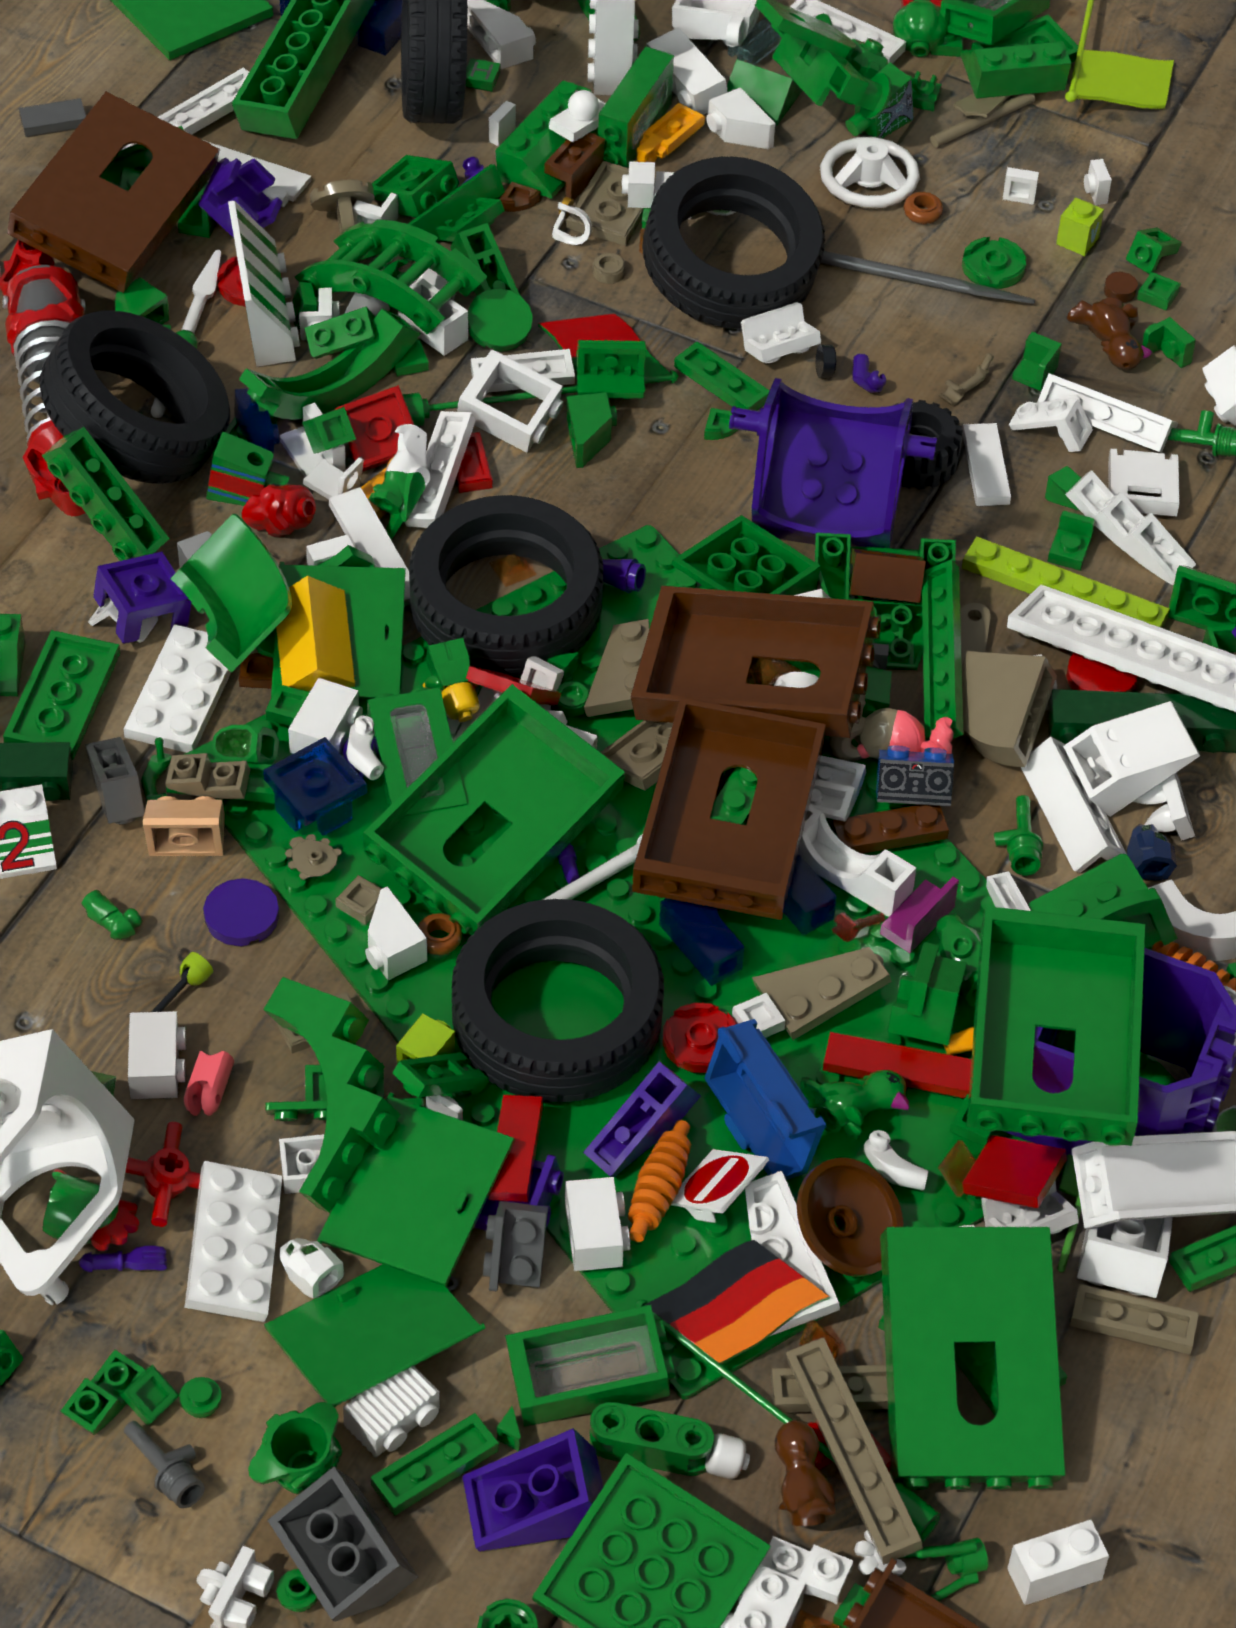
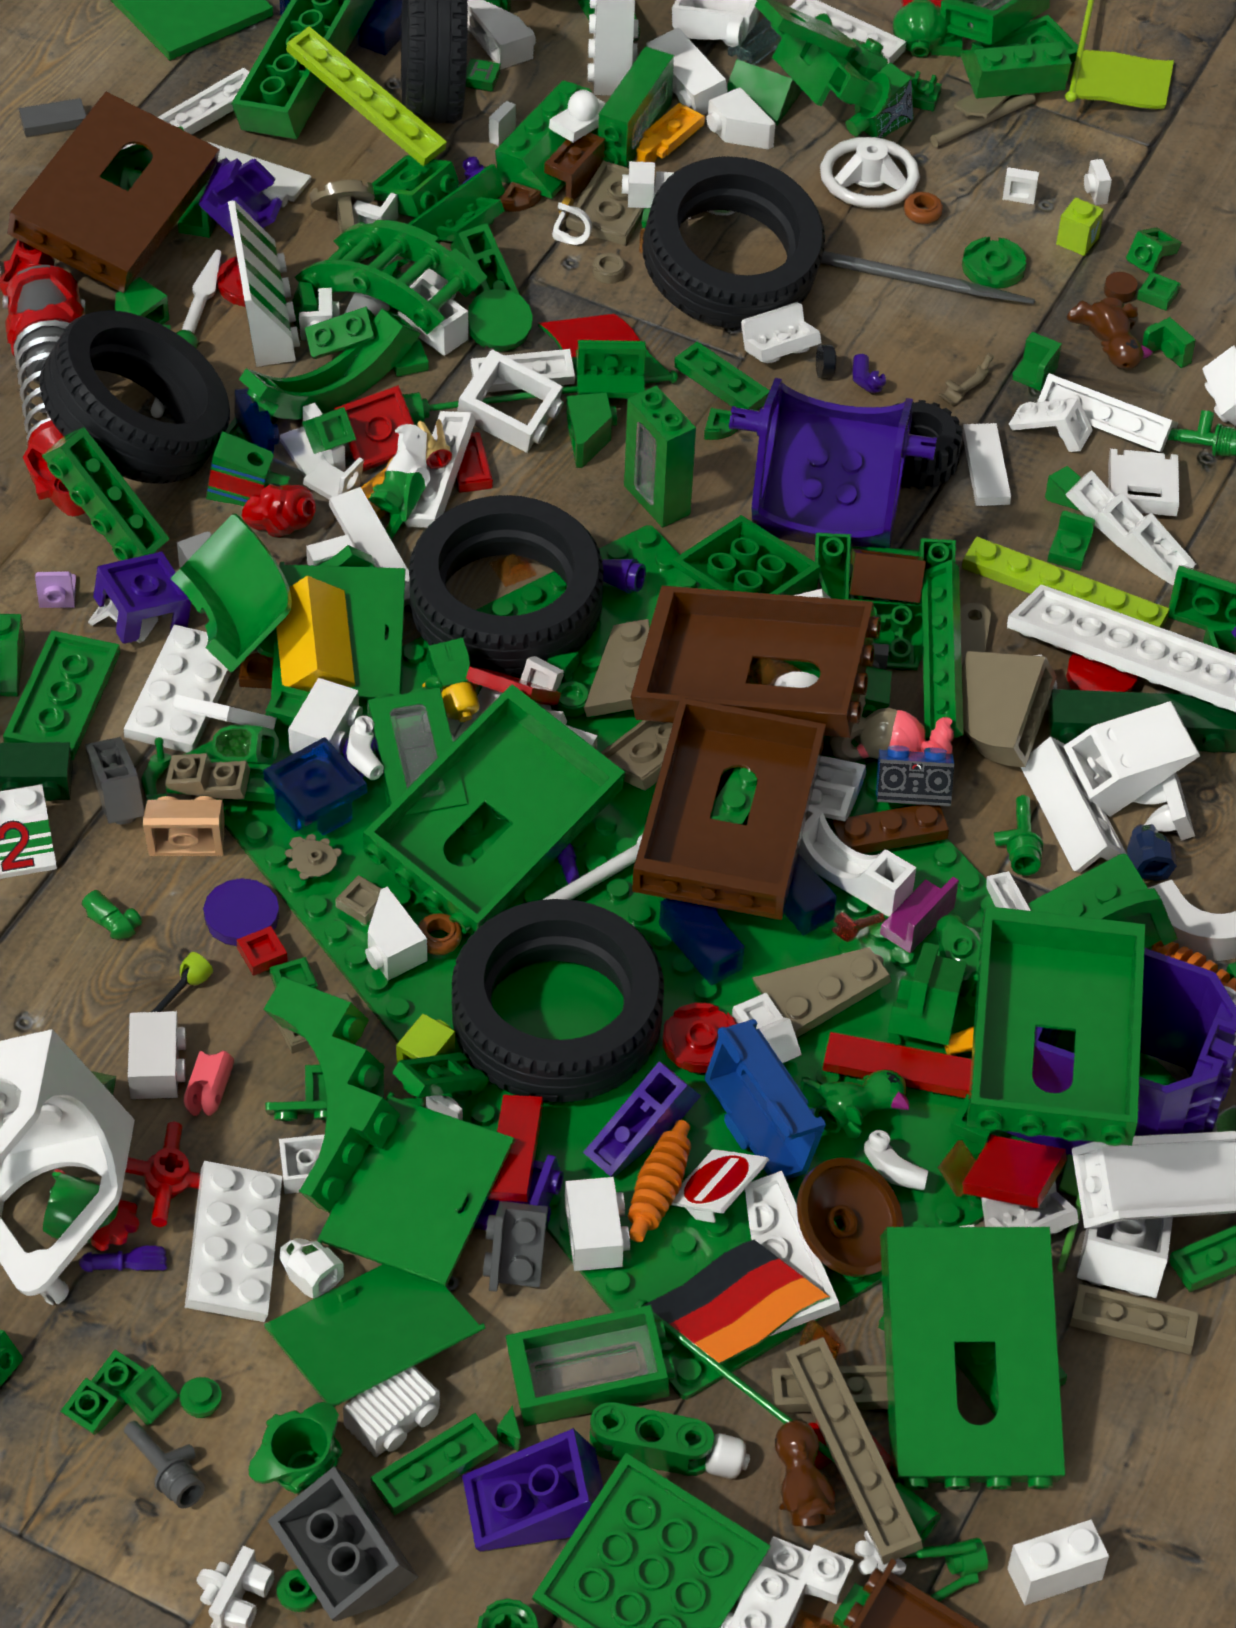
none -> lavender bracket [35,571,76,608]
none -> white tile [173,694,276,729]
none -> red plate [236,926,288,976]
none -> green tile [269,957,318,990]
none -> lime plate [286,26,447,167]
none -> piece [417,419,452,469]
none -> green piece [624,385,696,528]
none -> white tile [759,1017,802,1063]

